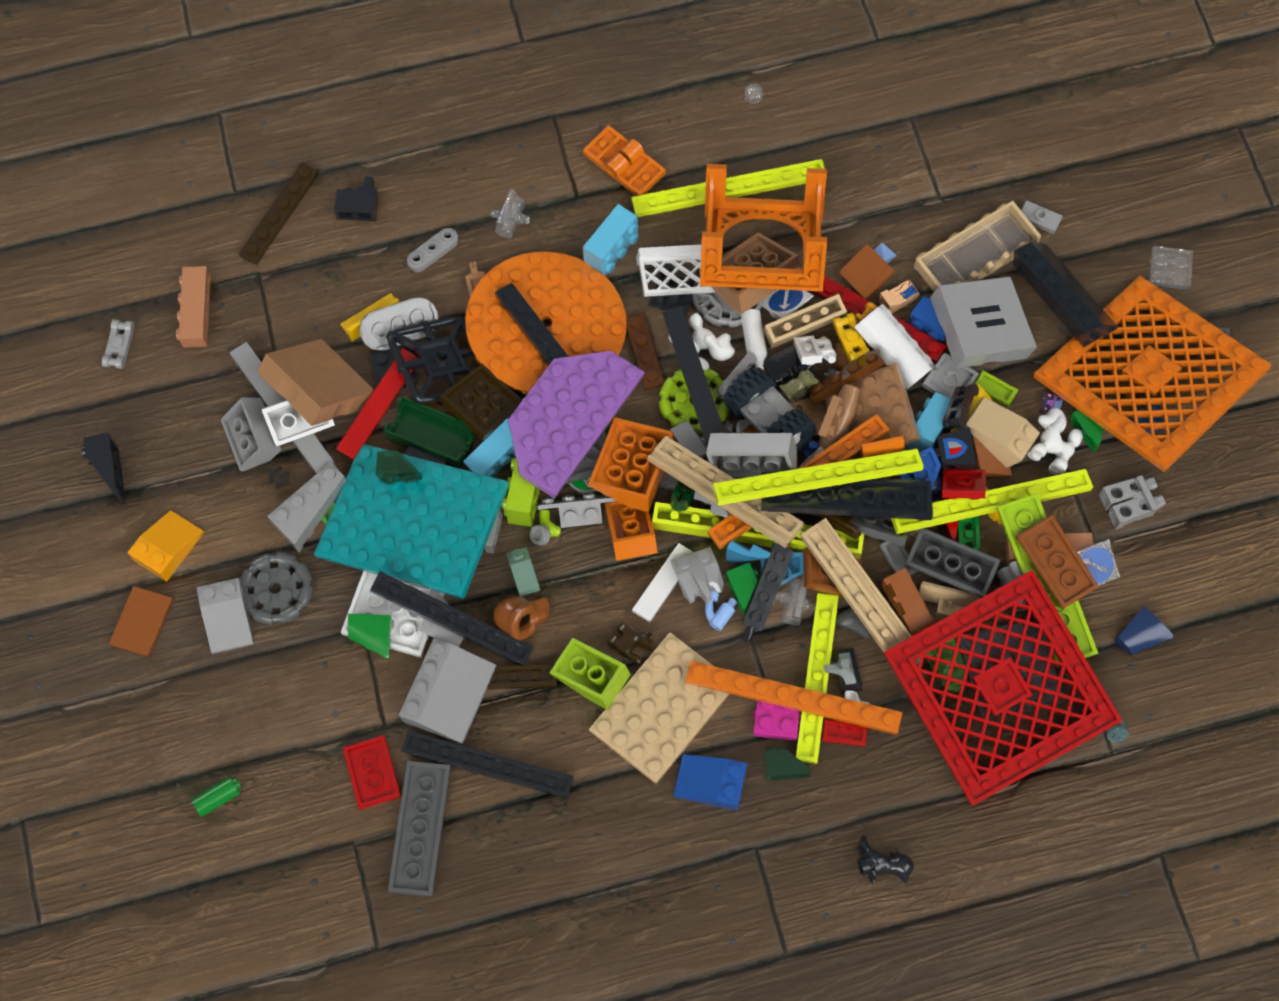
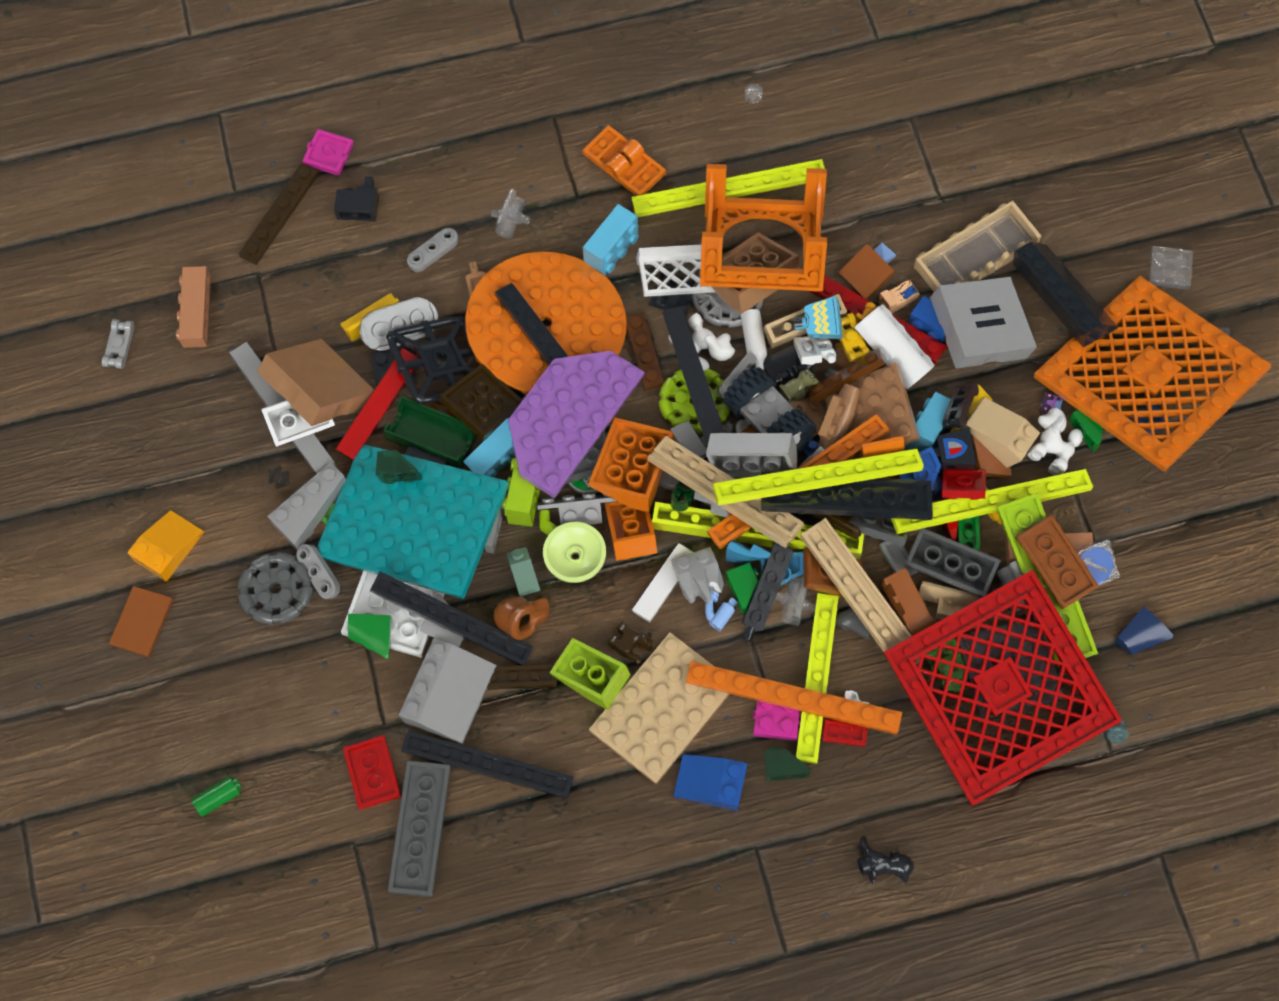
black slope [82,433,126,505] -> none
light grey slope [197,578,254,654] -> none
light grey slope [220,397,282,471] -> none
light grey tile [530,525,550,546] -> none
piece [762,289,813,320] -> none
piece [824,648,863,694] -> none
light grey plate [922,353,979,399] -> none
lime tile [974,370,1018,408] -> none
light grey plate [1021,200,1063,235] -> none
light grey hips [1099,475,1166,530] -> none
none -> light grey plate [296,544,340,599]
none -> dark pink plate [303,129,354,176]
none -> yellowish green dish [543,522,606,583]
none -> medium azure torso [794,296,843,339]

